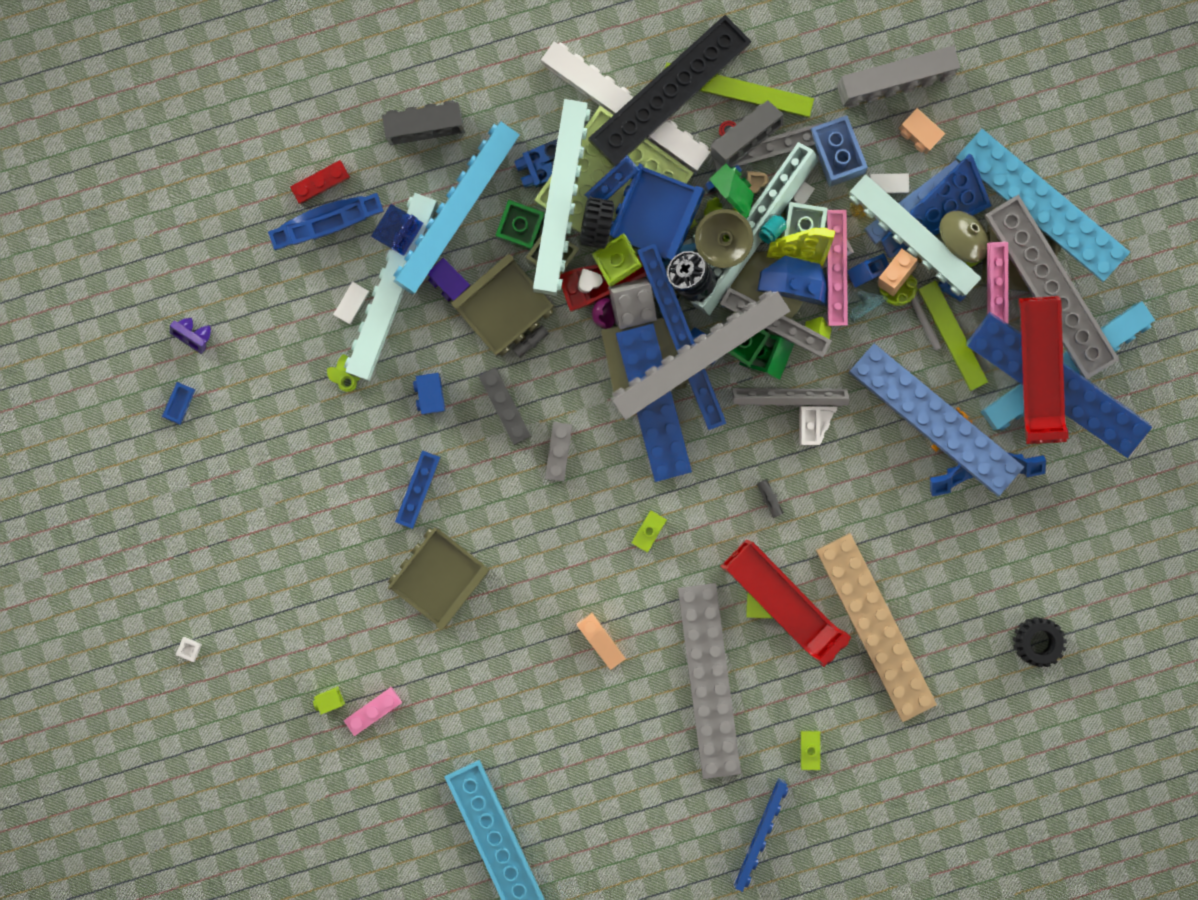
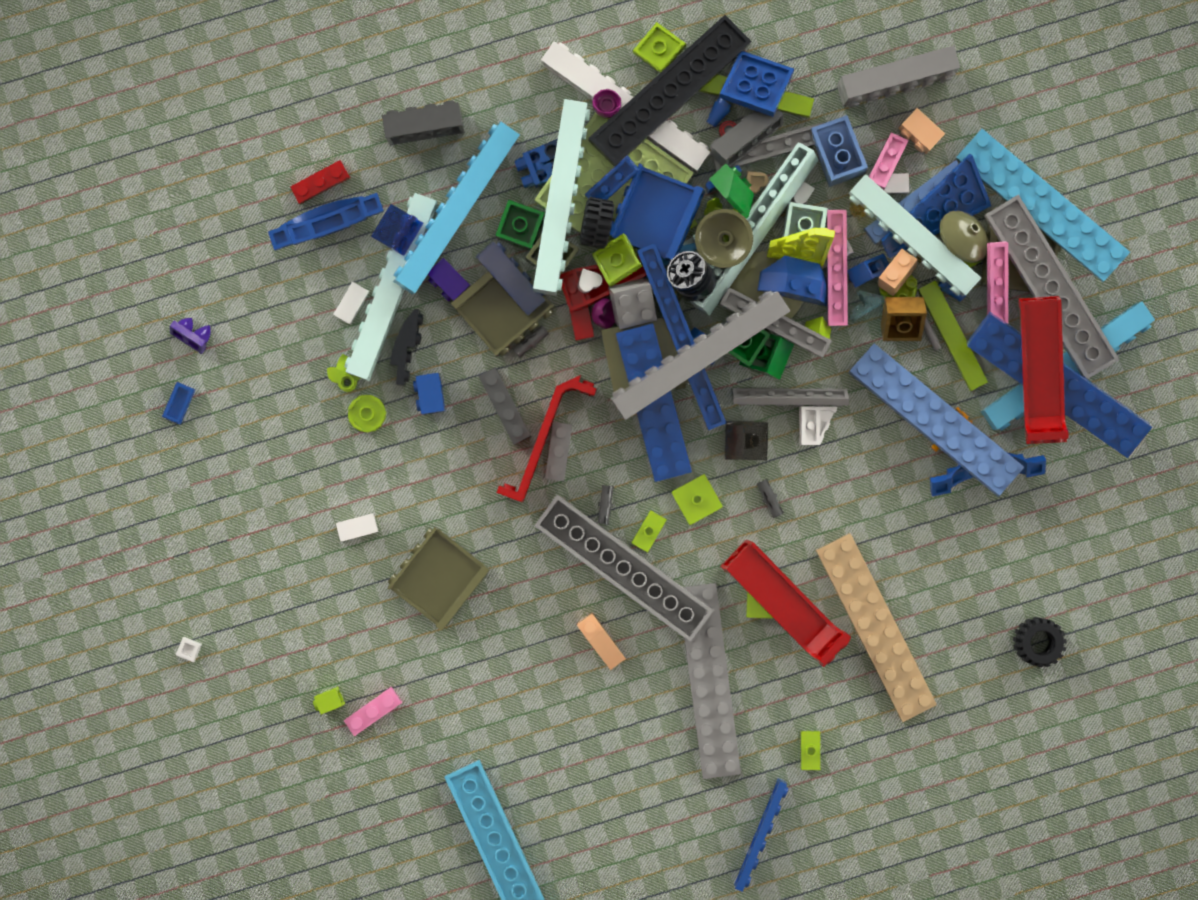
blue plate [395,450,441,529] -> none
teal brick [759,215,787,244] -> none
none -> white tile [336,513,379,541]
none -> lime tile [348,395,386,433]
none -> black slope [390,309,423,386]
none -> dark blue brick [475,241,545,315]
none -> red panel [496,375,597,502]
none -> light grey brick [534,495,714,642]
none -> red tile [569,306,594,341]
none -> magenta hair [592,89,621,118]
none -> dark grey pin [597,485,614,525]
none -> lime plate [633,22,686,73]
none -> lime plate [671,474,723,526]
none -> blue cone [706,98,732,128]
none -> blue plate [719,51,794,117]
none -> clear smoke slope [725,421,768,461]
none -> bright pink plate [869,132,909,190]
none -> pearl gold brick [880,297,927,341]

